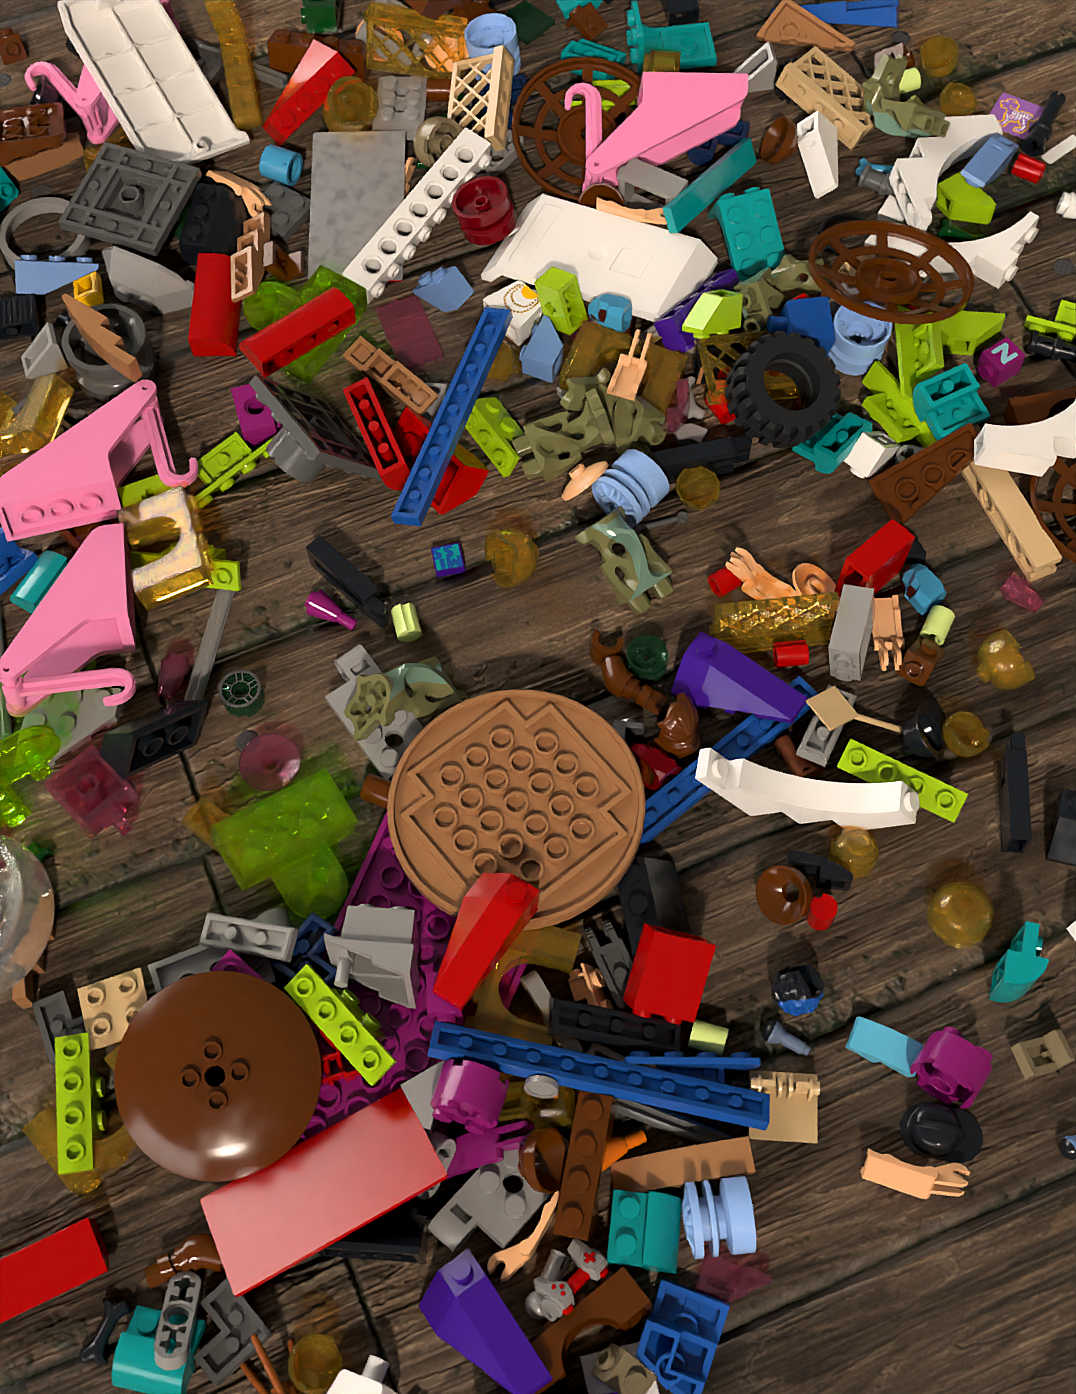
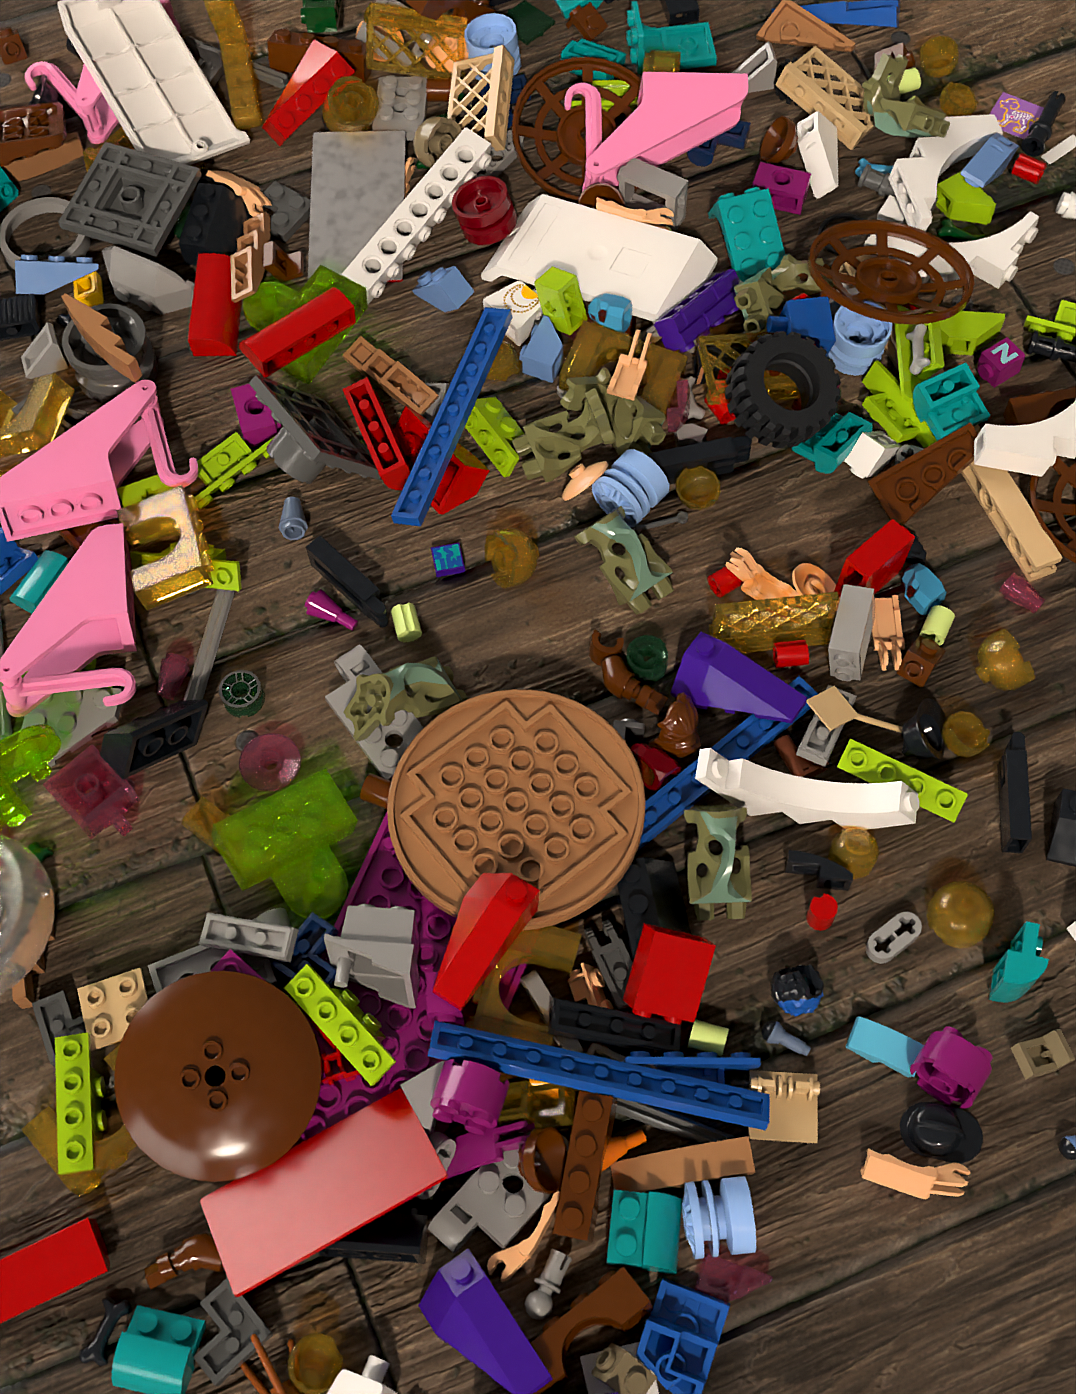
light grey beam [154,1271,201,1370] -> none
dark azure piece [259,144,303,186] -> none
clear pink piece [375,295,443,369] -> none
light grey piece [524,1075,559,1098] -> none
light grey piece [534,1239,609,1321] -> none
teal tile [663,138,757,233] -> none
lime slope [682,289,743,339] -> none
reddish brown piece [756,865,812,925] -> none
none -> sand blue cone [279,497,308,540]
none -> olive hips [684,804,752,921]
none -> magenta brick [752,162,811,215]
none -> light grey beam [865,912,922,964]
none -> light grey piece [906,324,931,376]

